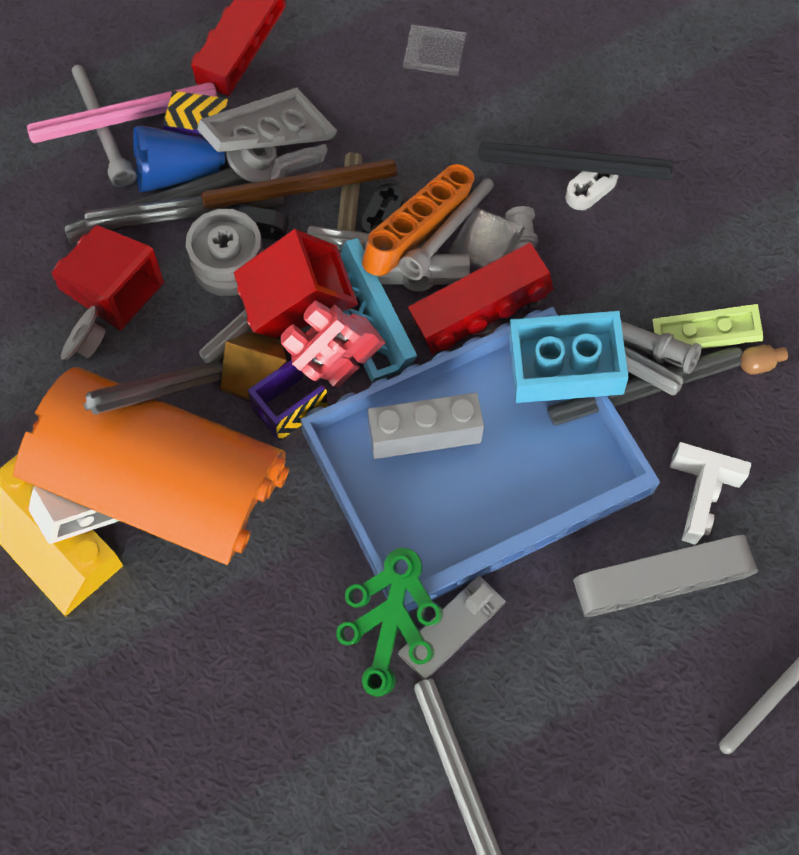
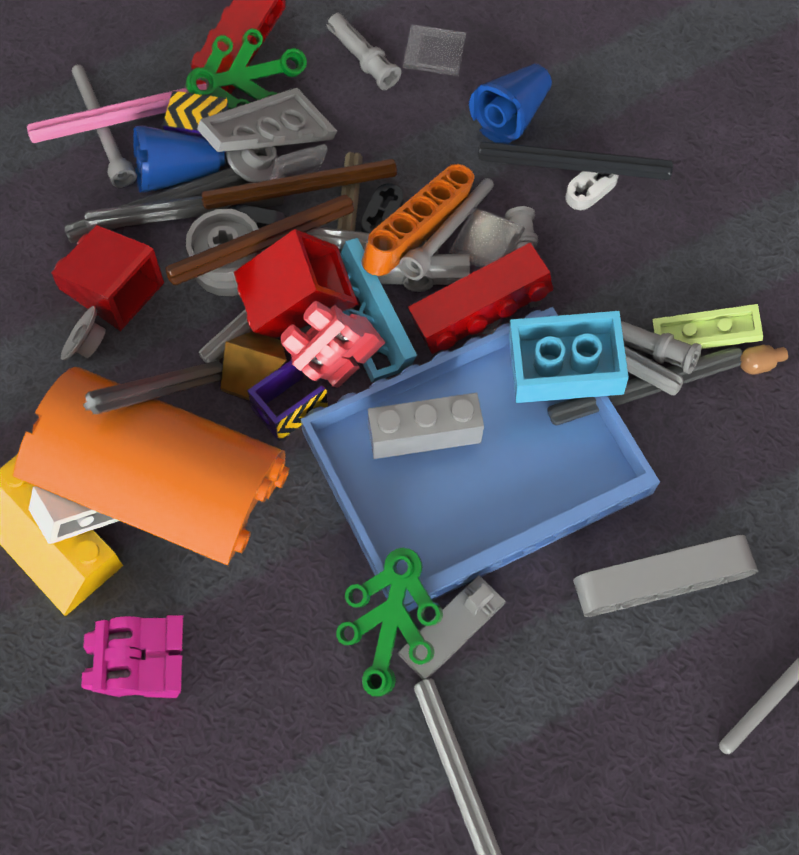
white bracket [670,442,751,545] -> none
none -> dark pink hips [81,615,183,698]
none -> reddish brown axle [165,194,354,285]
none -> green plant [186,29,307,109]
none -> light grey pin [327,13,402,90]
none -> blue cone [469,64,552,144]

